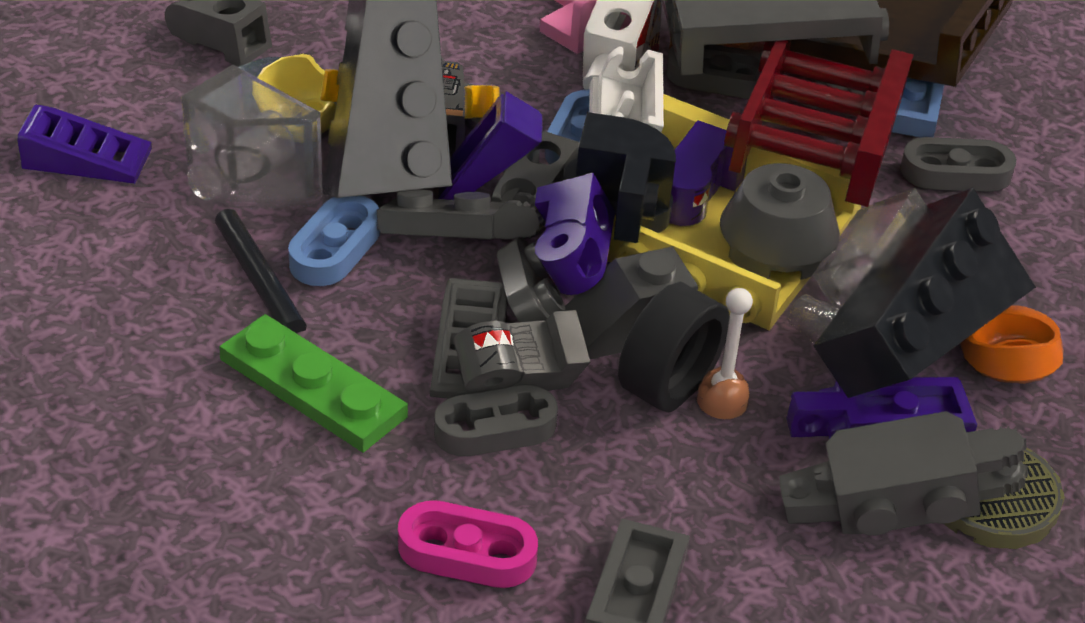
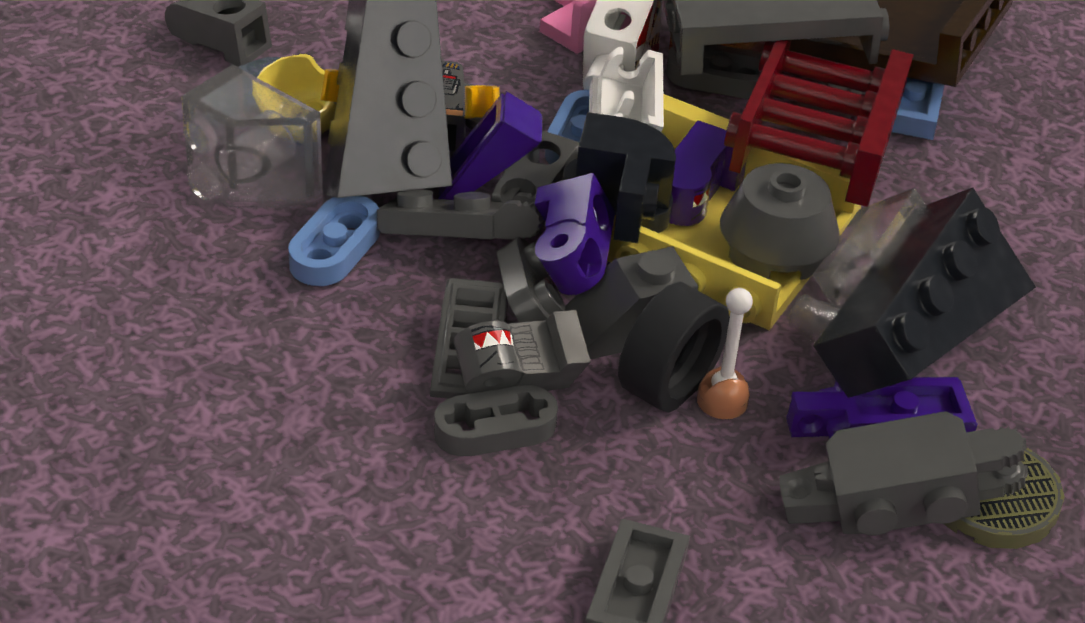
dark purple slope [17,104,152,184] -> none
black bar [215,209,307,333] -> none
bright green plate [219,314,408,453] -> none
dark pink plate [398,500,538,588] -> none
dark grey plate [900,137,1016,192] -> none
orange hat [960,305,1064,384] -> none

